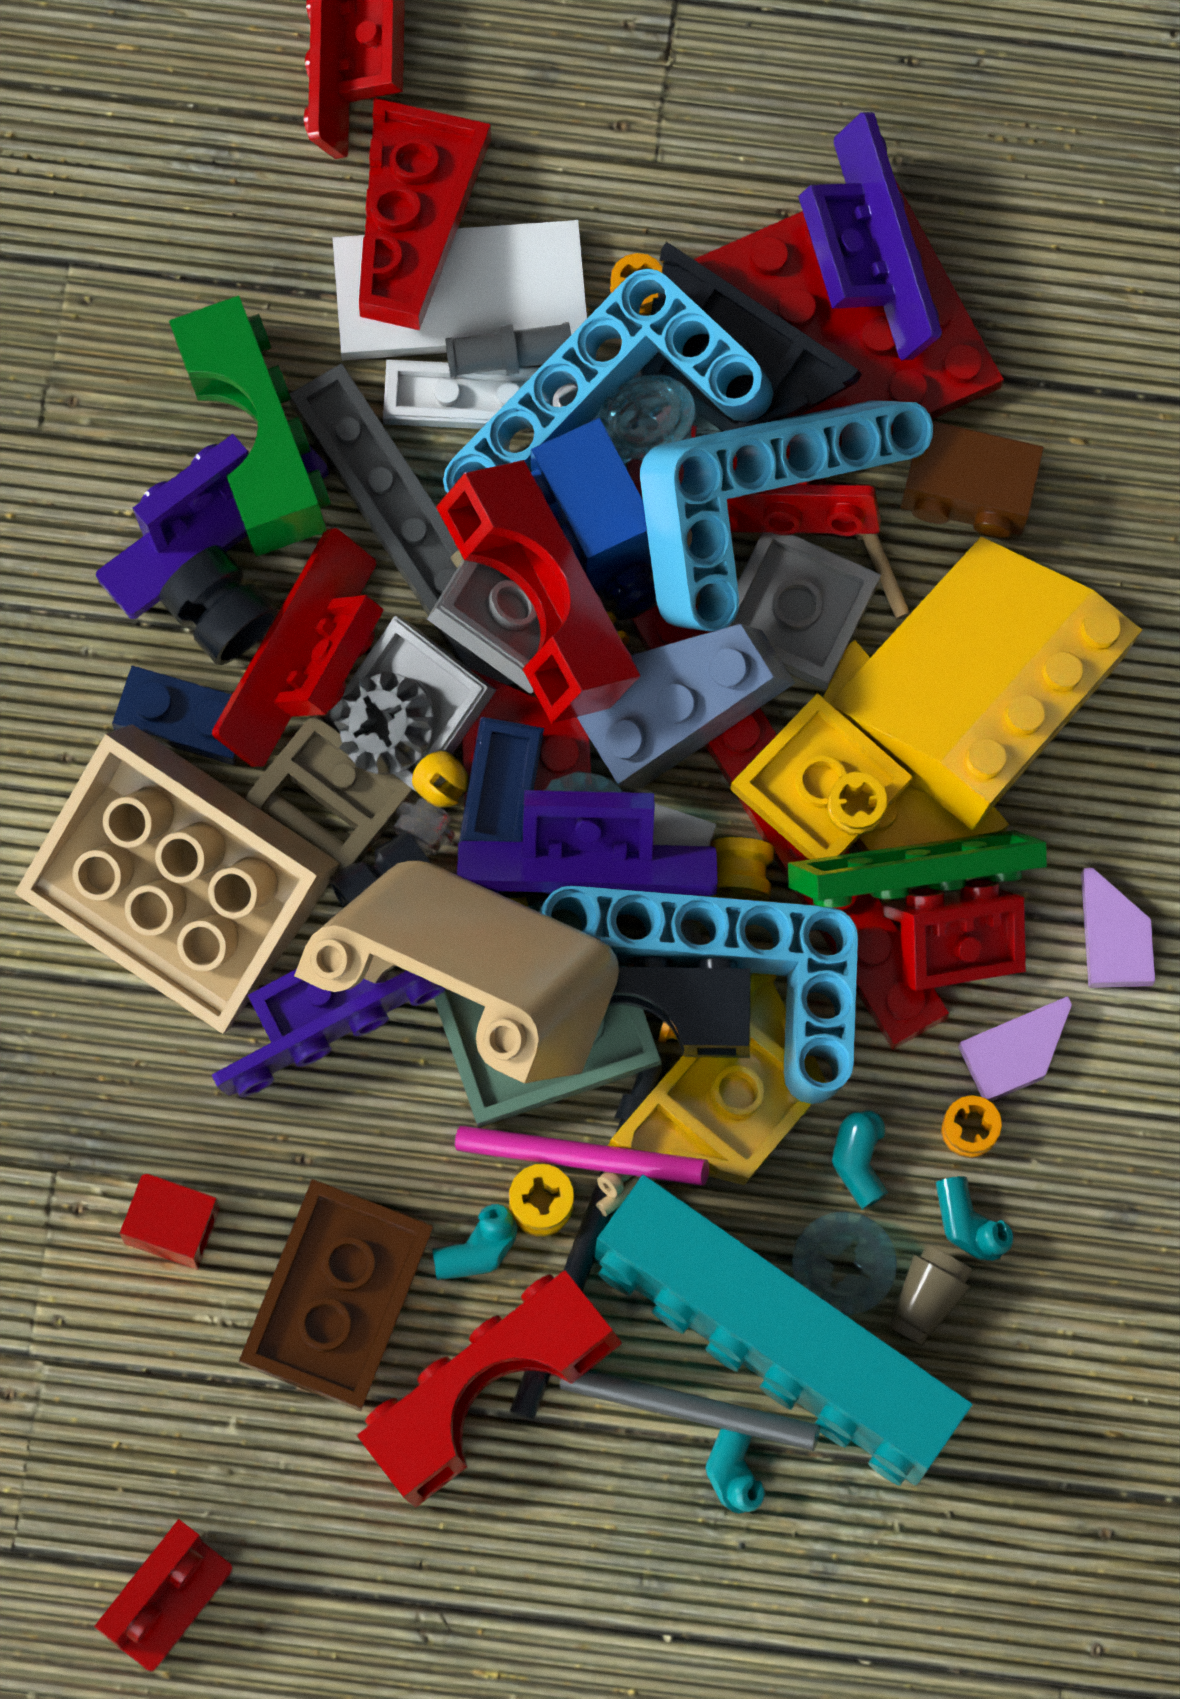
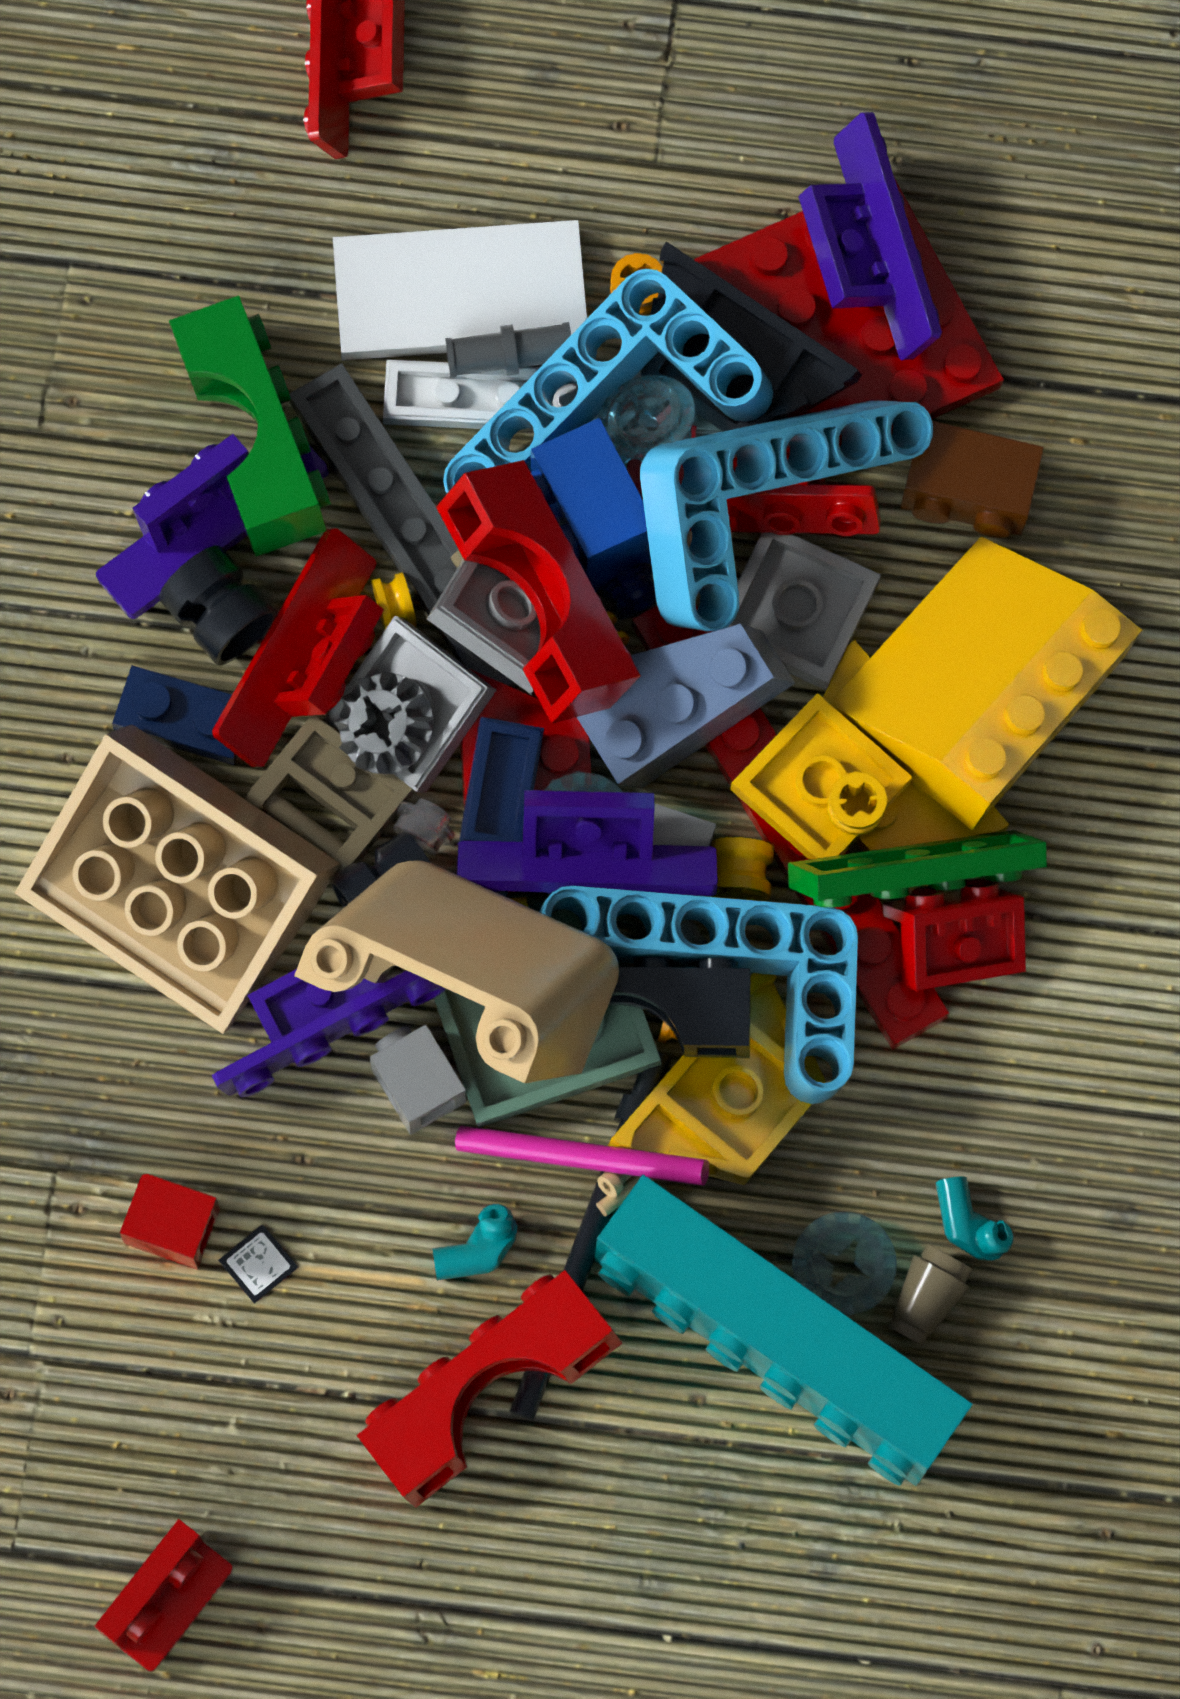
reddish brown plate [239,1179,434,1412] -> none
red wing [359,98,491,331] -> none
yellow hinge [412,751,469,808] -> none
yellow wheel [509,1164,574,1237] -> none
dark grey bar [560,1370,820,1451] -> none
teal arm [705,1429,765,1514] -> none
teal arm [832,1110,889,1210] -> none
tan piece [856,534,911,620] -> none
light orange bush [941,1095,1002,1158] -> none
lavender tile [958,996,1072,1102] -> none
lavender tile [1081,868,1155,988] -> none
none -> sticker [218,1224,299,1304]
none -> light grey brick [370,1024,466,1135]
none -> yellow bush [372,572,417,631]

